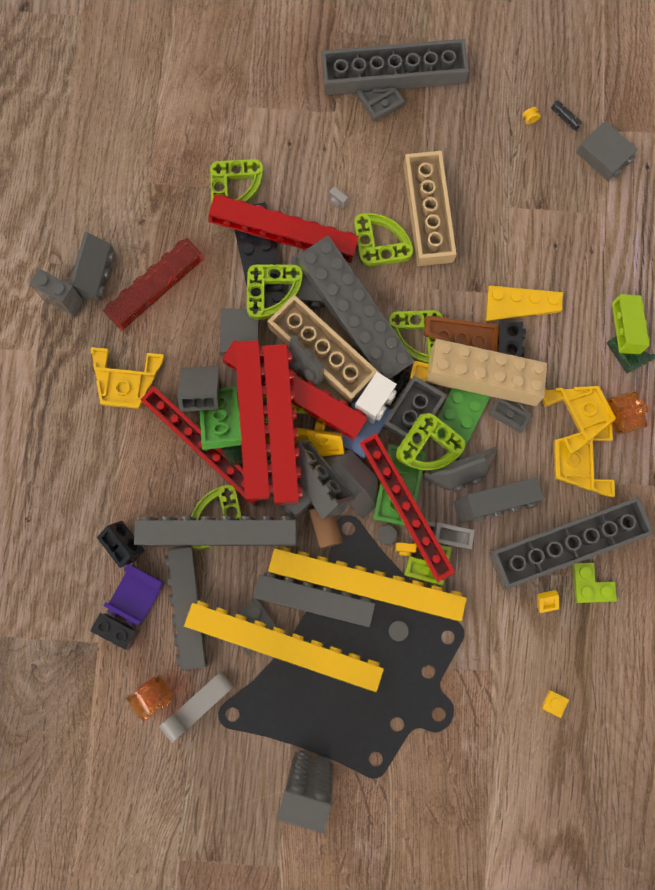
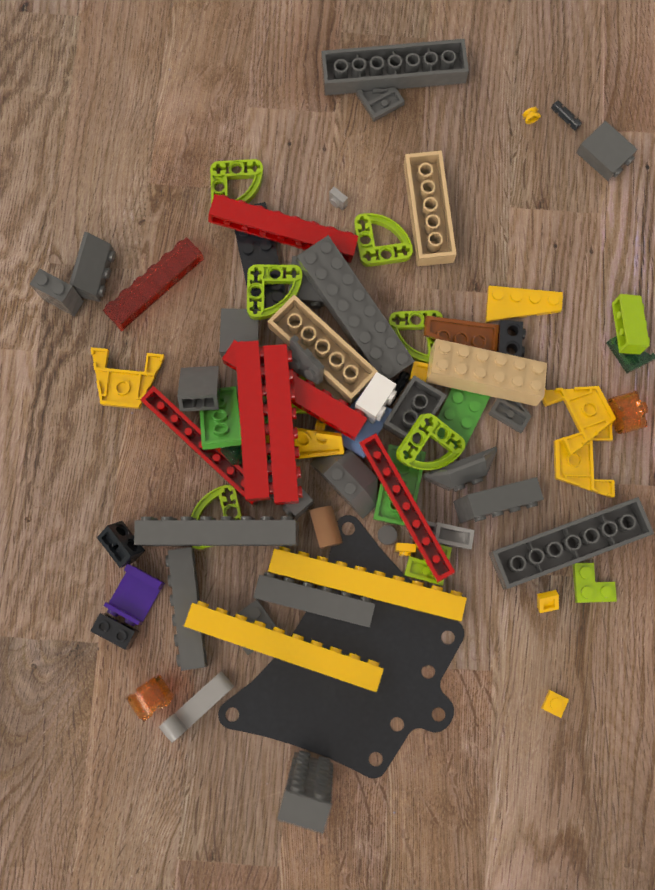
dark grey wedge [295,439,356,520] -> none
dark grey tile [388,621,409,641] -> none

